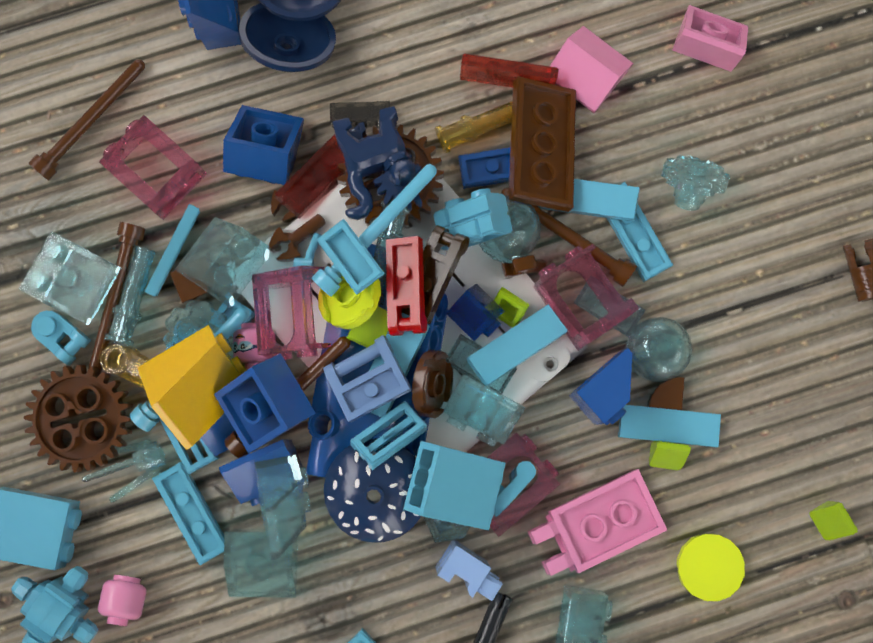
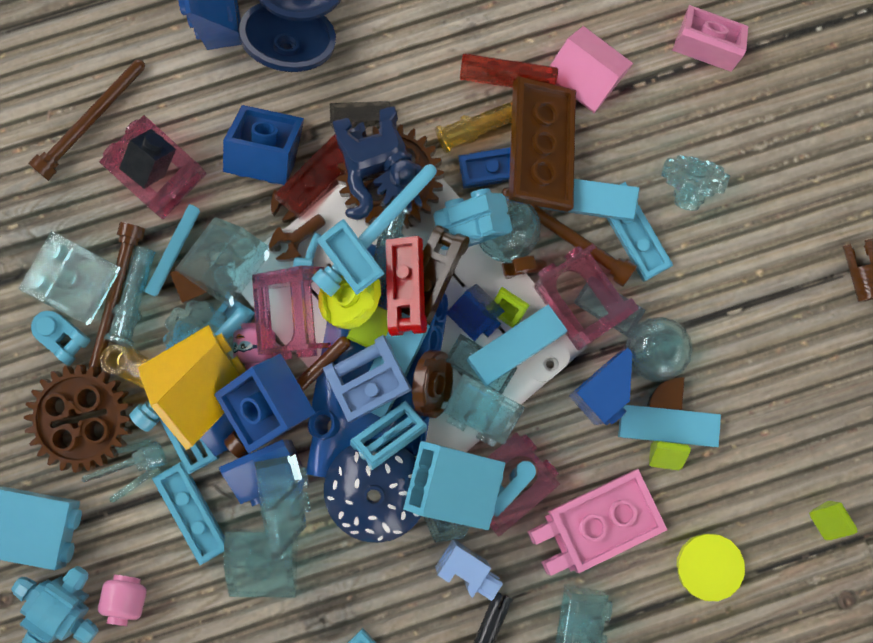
none -> black brick [119,129,176,189]

